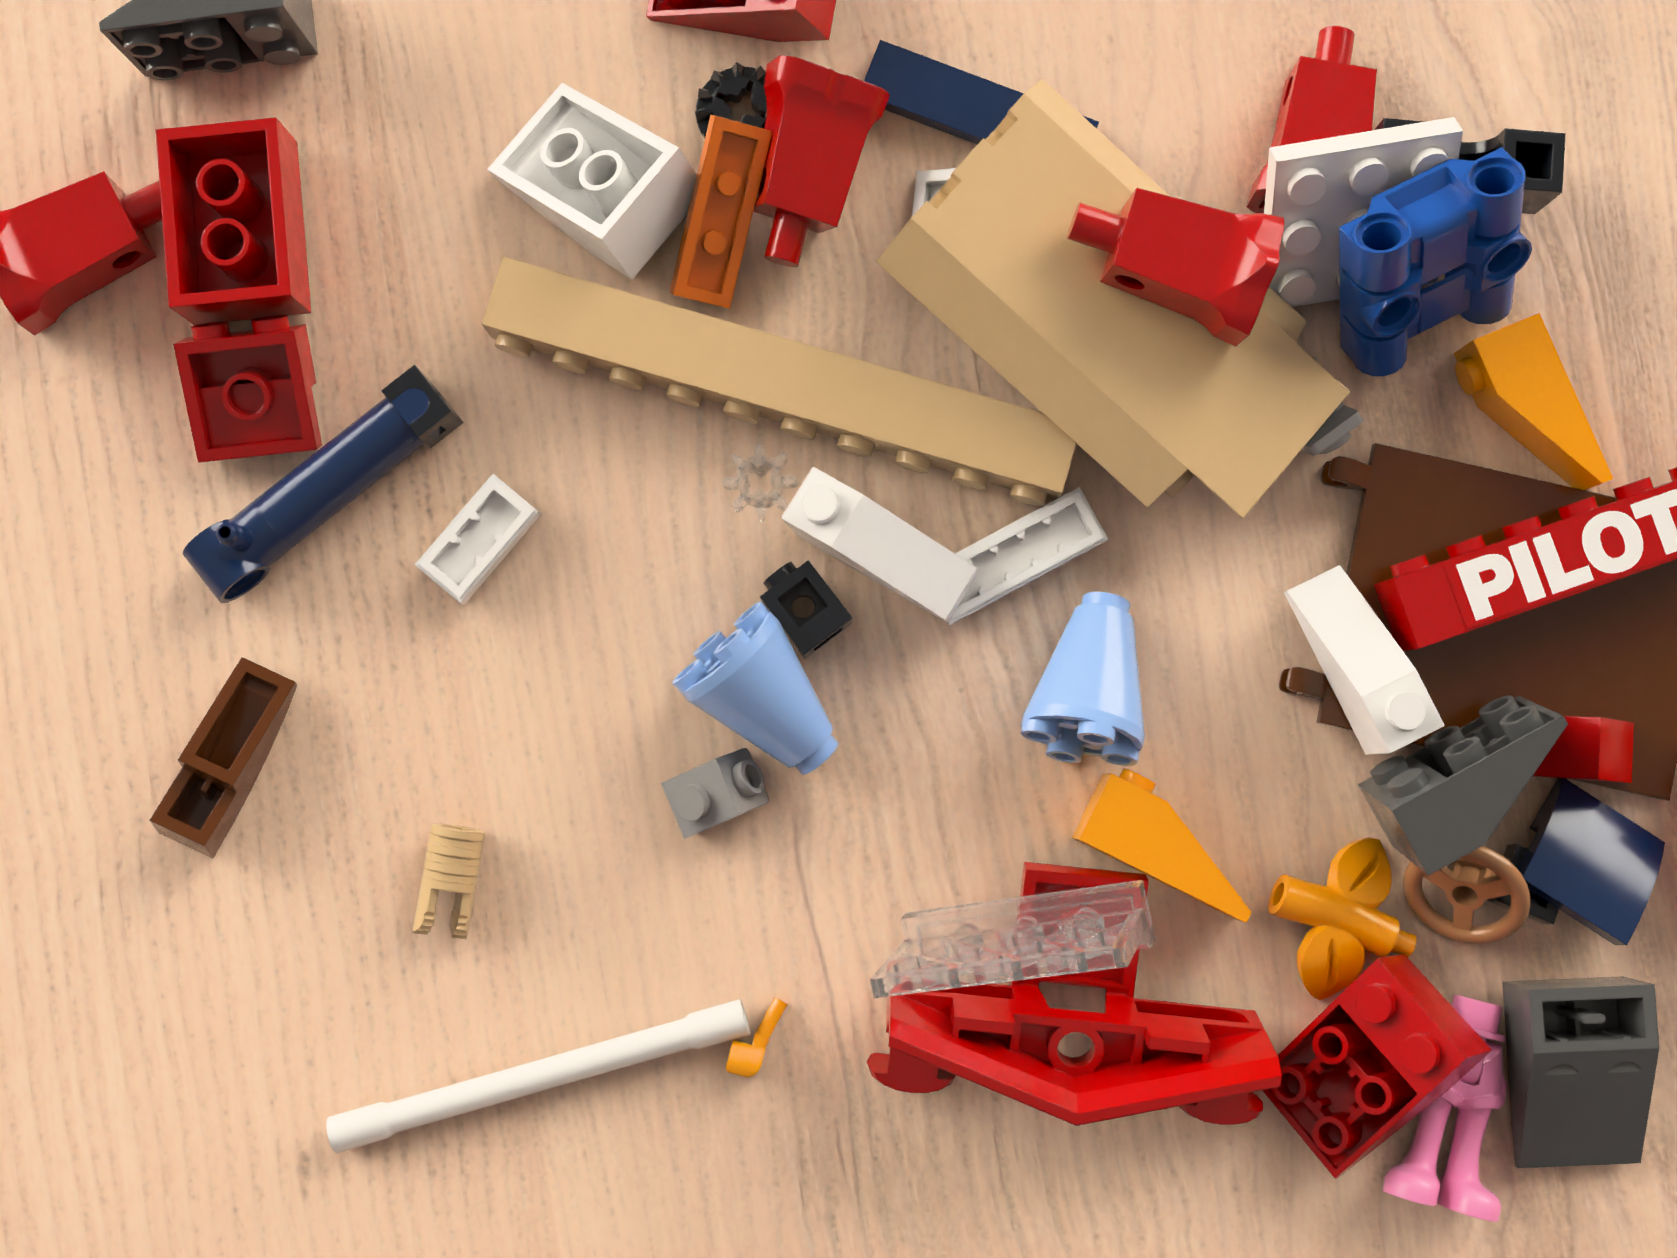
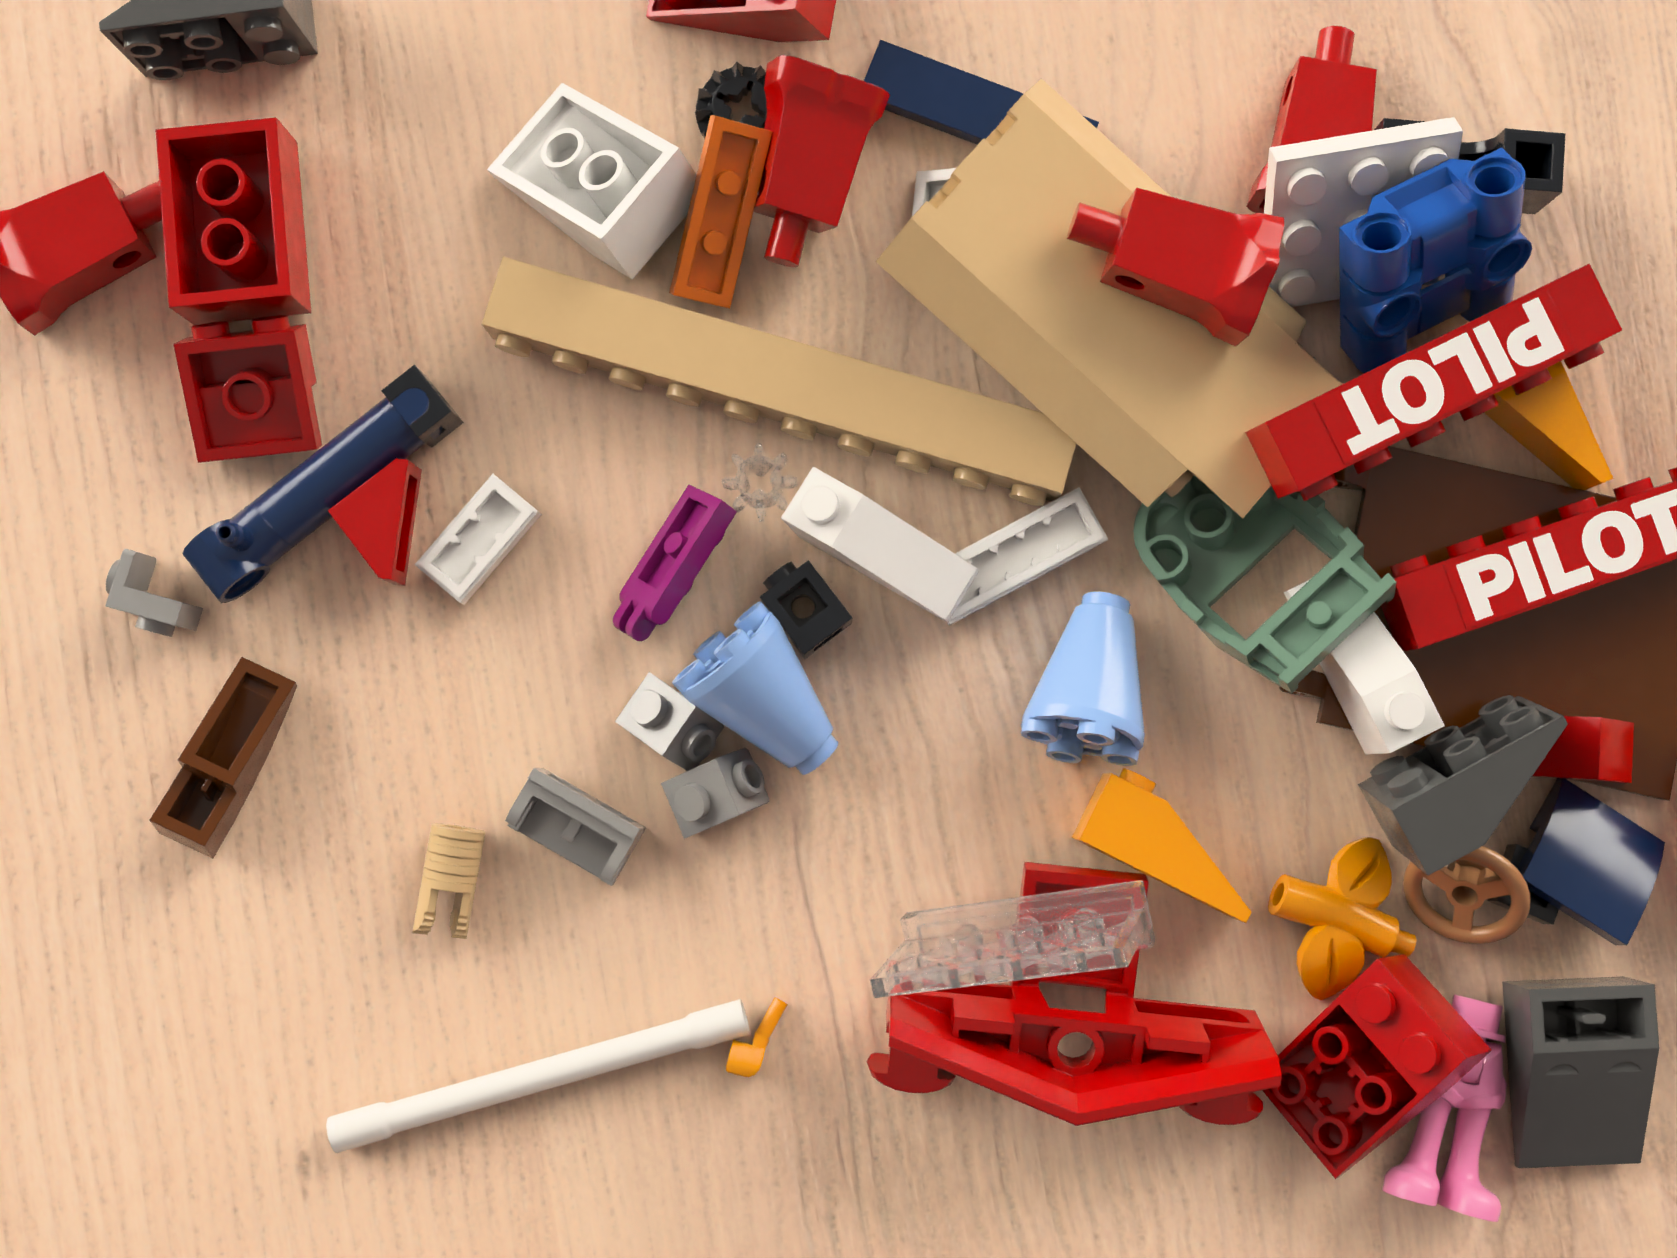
none -> light grey bracket [105,549,203,637]
none -> red slope [328,458,422,586]
none -> light grey hinge [505,768,646,886]
none -> magenta hinge [613,485,737,641]
none -> bracket [615,672,724,771]
none -> sand green slope [1133,475,1396,694]
none -> red brick [1245,263,1622,501]

